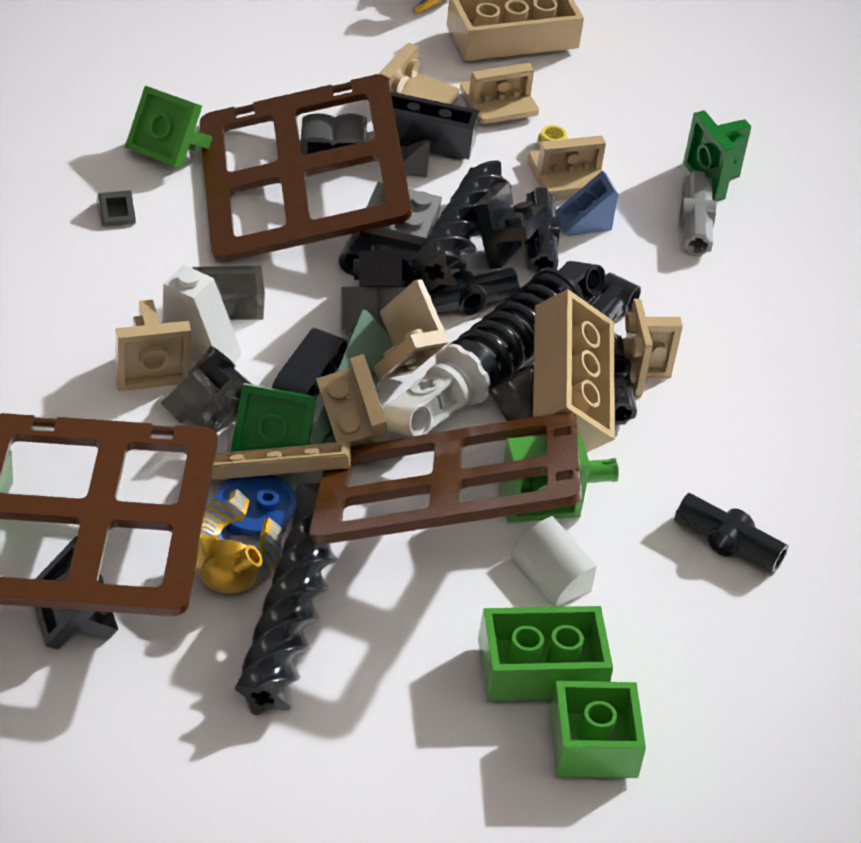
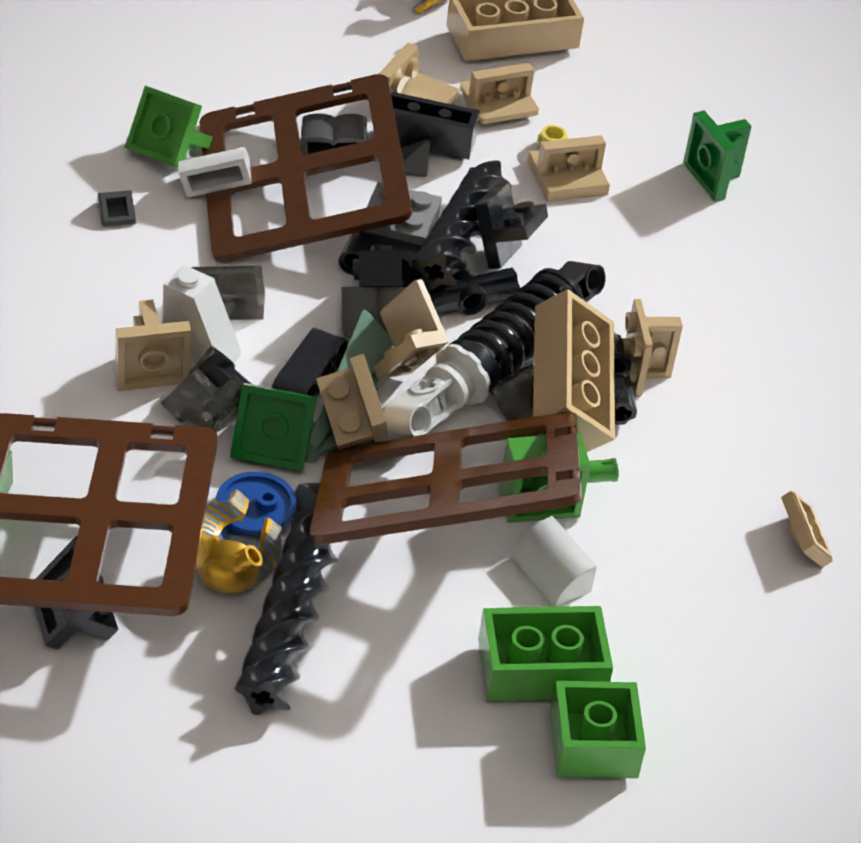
tan tile [211,442,352,480] -> none
black piece [523,187,560,273] -> none
medium blue slope [556,170,618,236] -> none
black piece [588,272,641,321] -> none
black piece [674,492,789,573] -> none
light grey piece [679,171,716,257] -> none
none -> white brick [178,147,252,198]
none -> tan plate [781,490,833,568]

